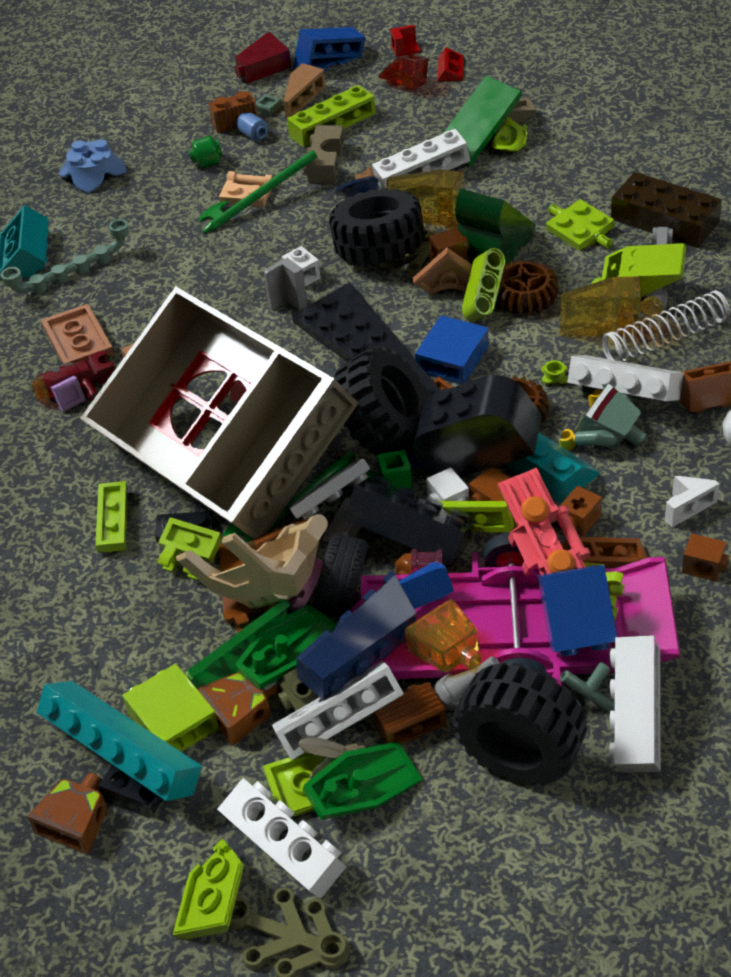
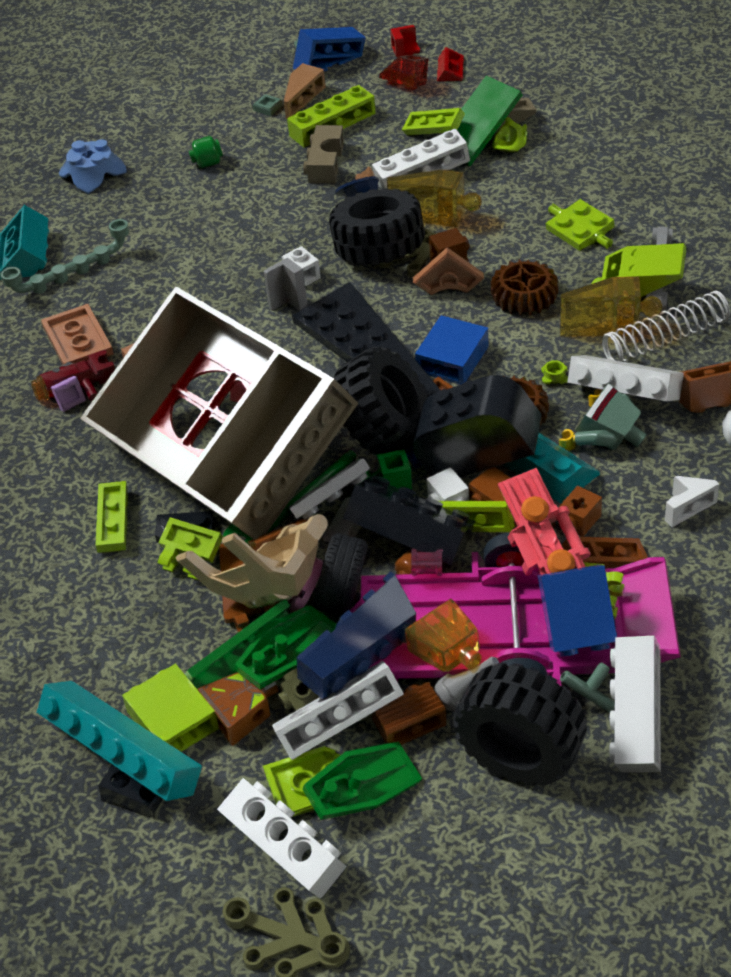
dark orange torso [27,773,107,855] -> none
lime tile [173,838,244,939] -> none
green piece [199,150,318,234] -> none
dark orange brick [208,91,258,134] -> none
light nougat plate [219,171,274,207] -> none
dark red slope [234,32,292,84] -> none
medium blue brick [237,113,268,141] -> none
dark tan piece [299,737,366,781] -> none
blue slope [399,562,454,609] -> none
dark green brick [455,188,536,266] -> none
lime beam [462,248,505,322] -> none
dark brown brick [611,172,722,248] -> none
dark orange brick [682,533,730,582] -> none
none -> lime plate [402,108,465,135]

